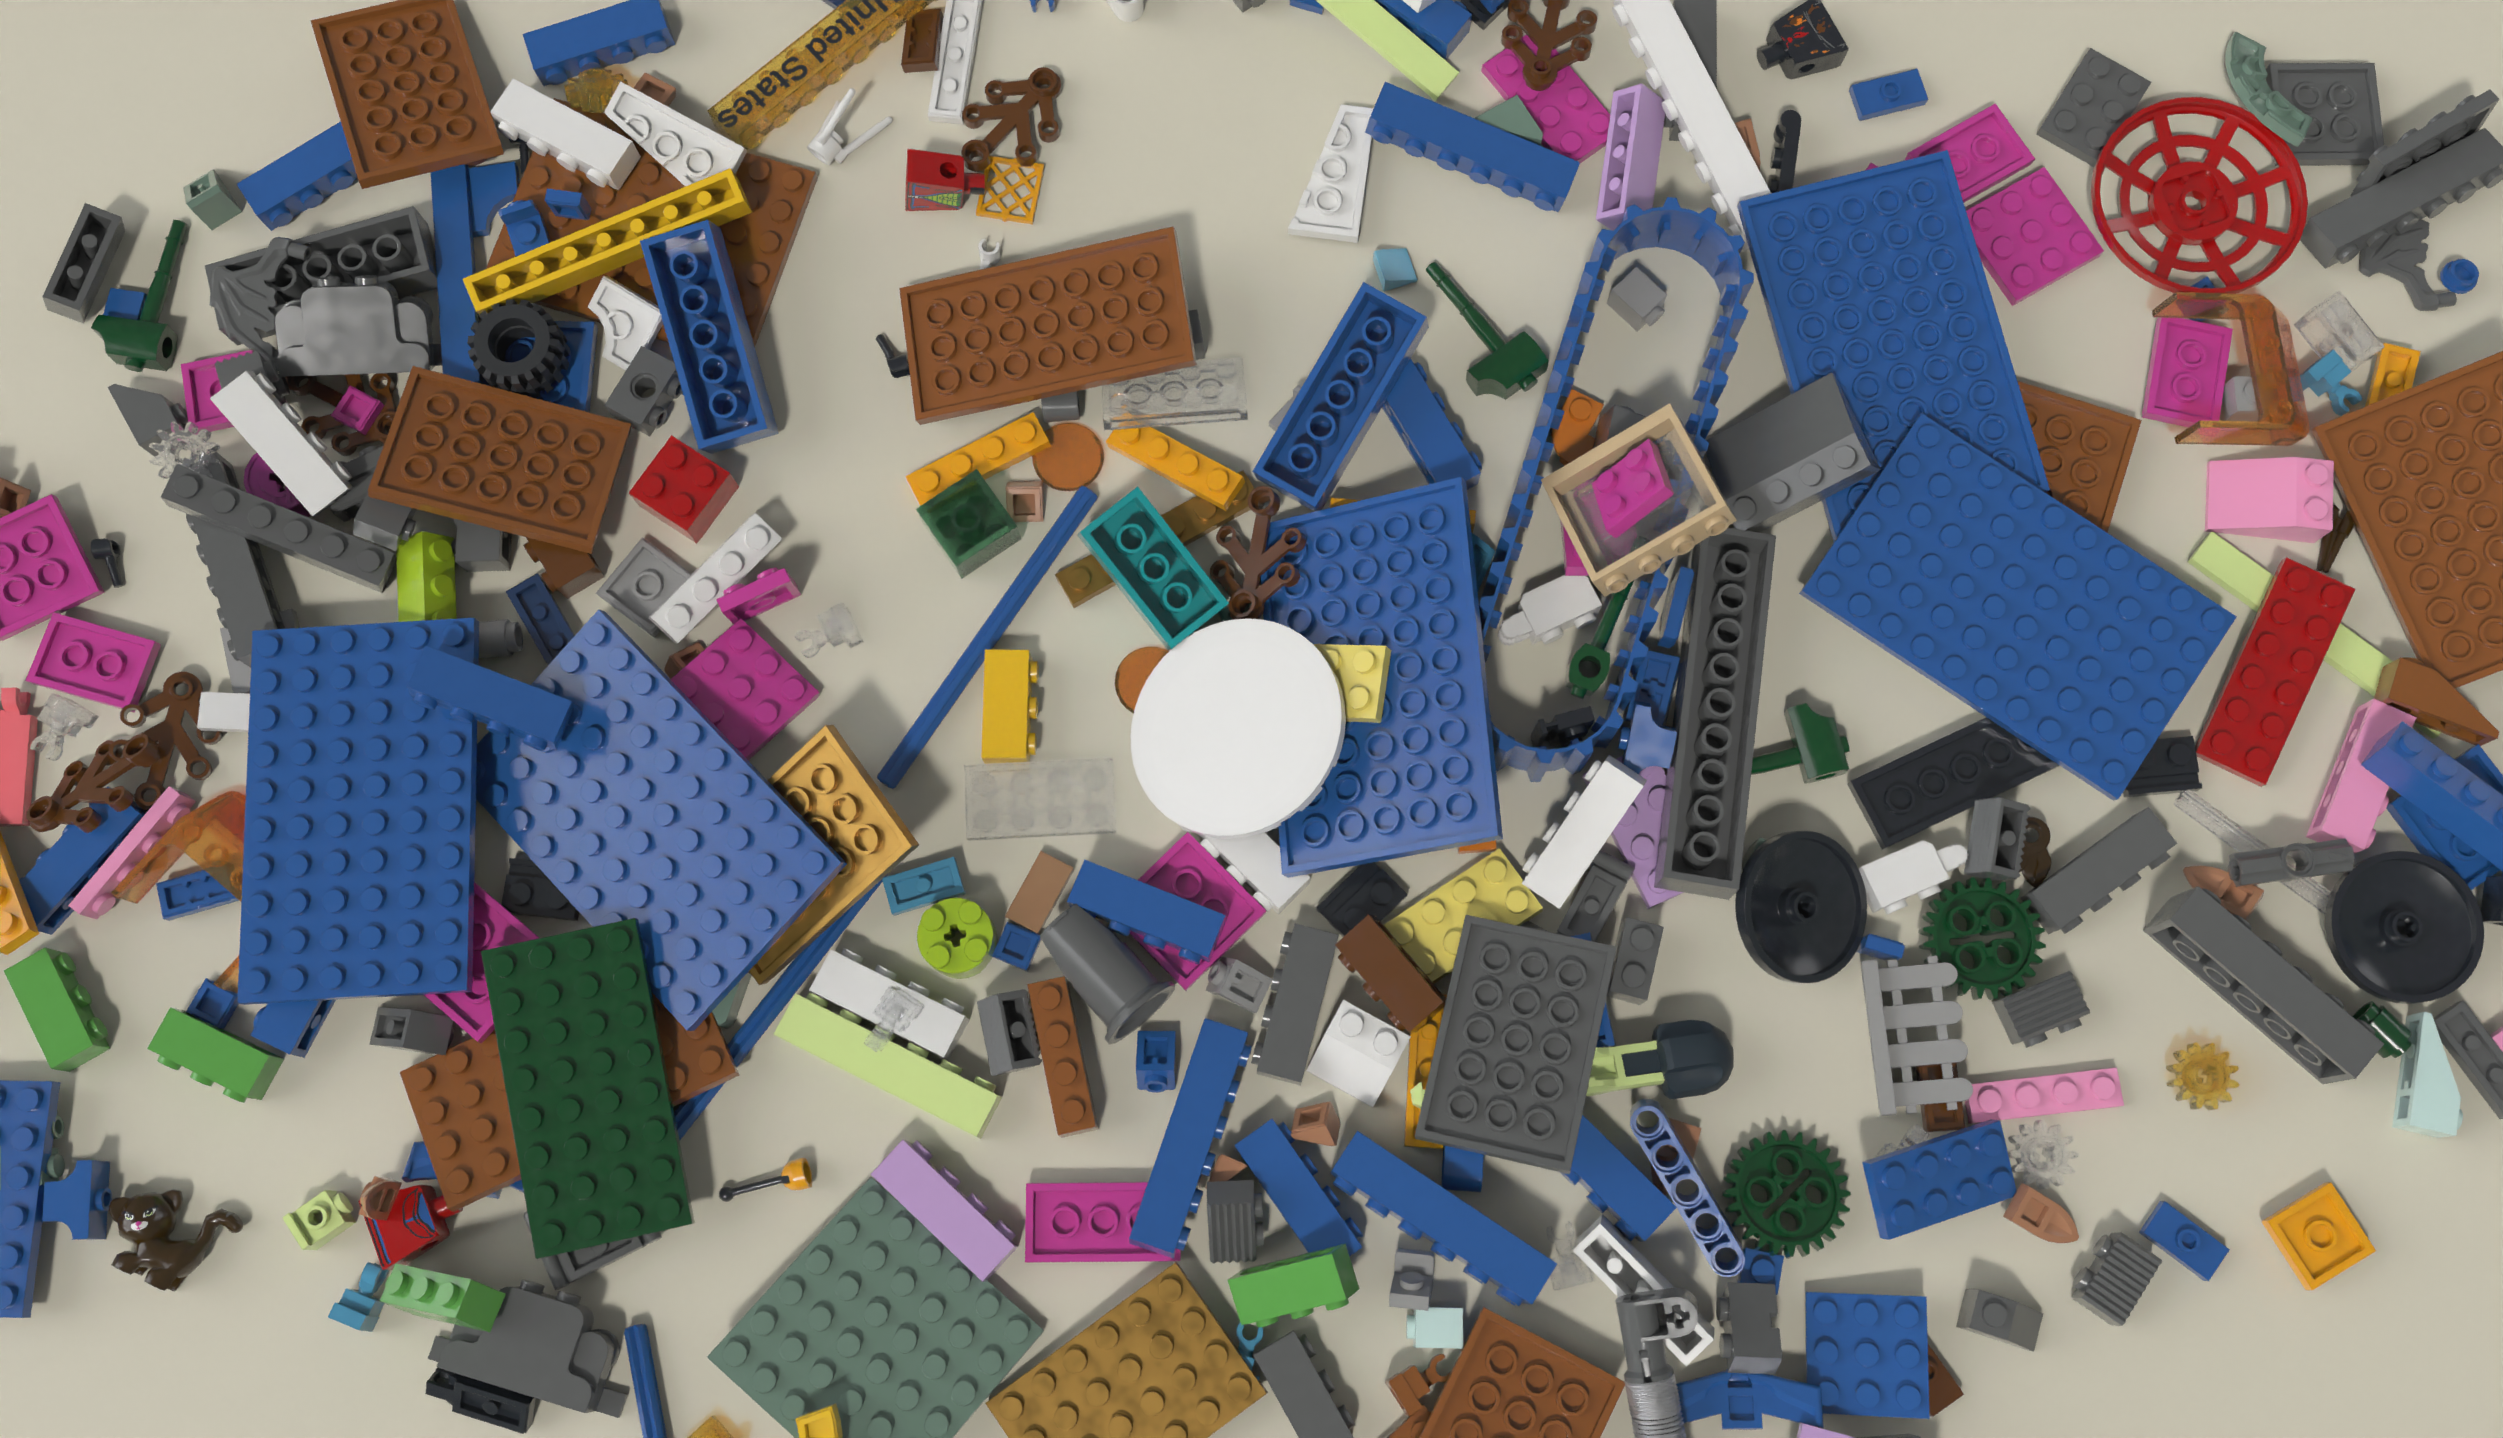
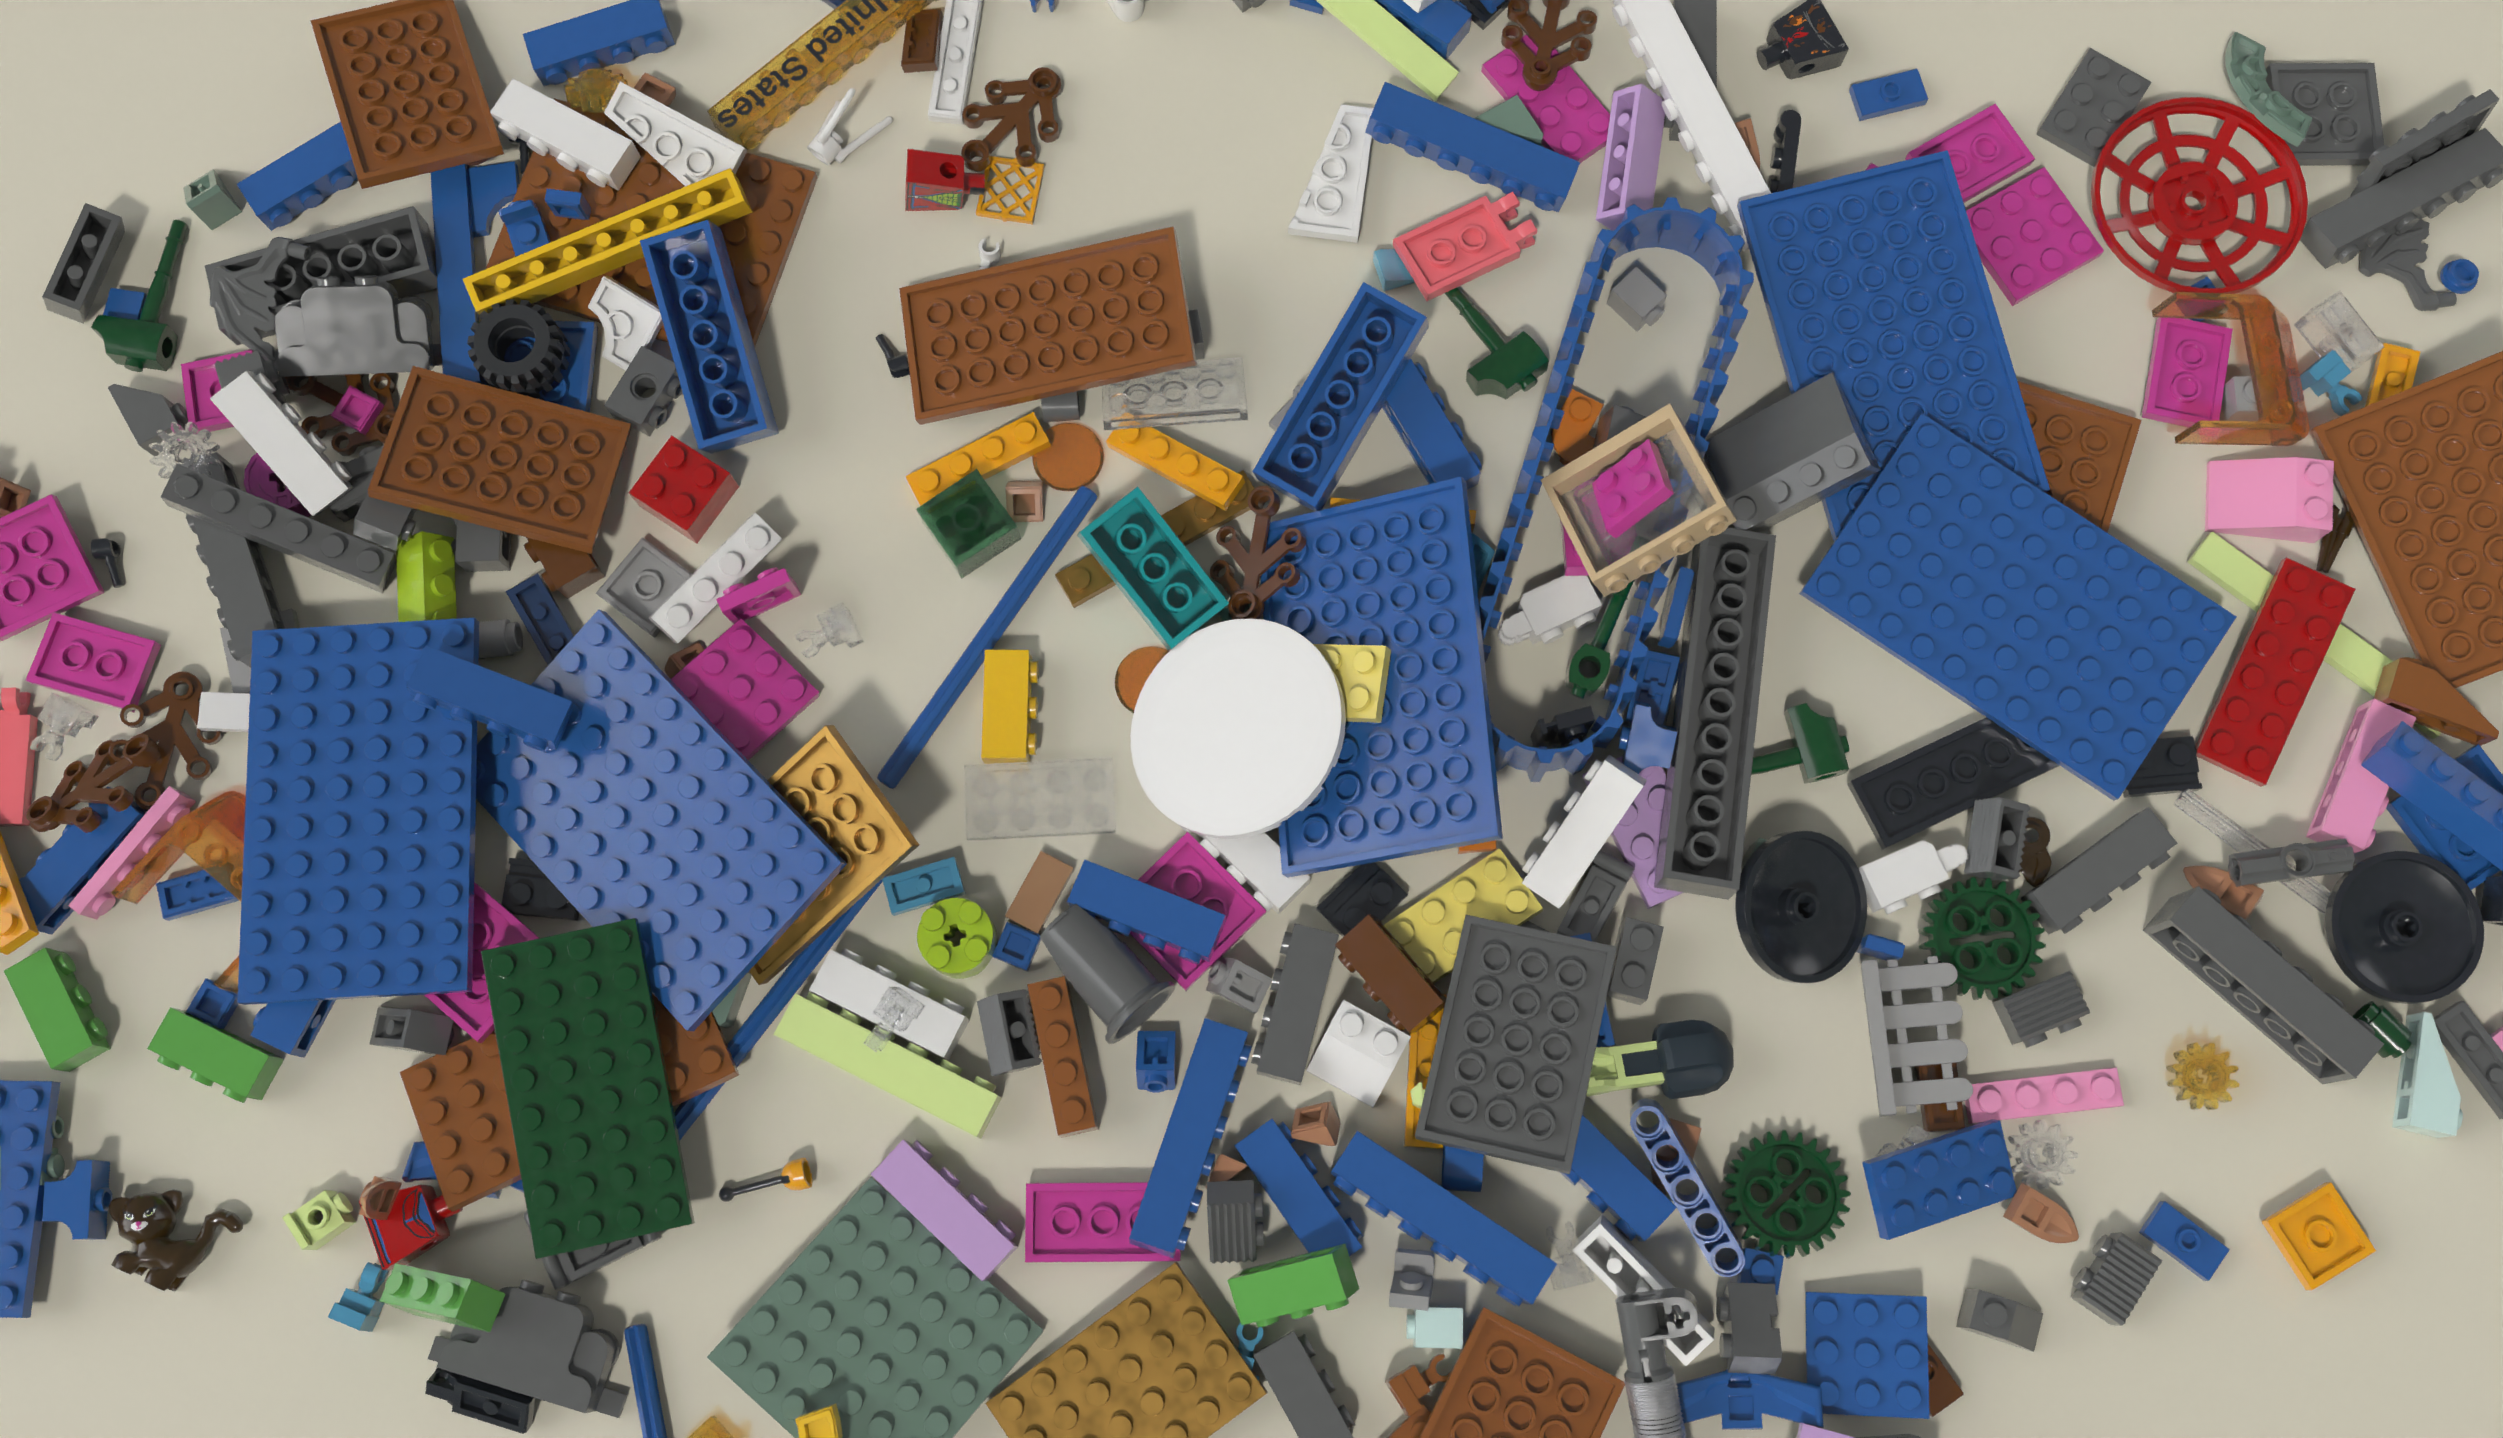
none -> coral tile [1393,192,1537,301]

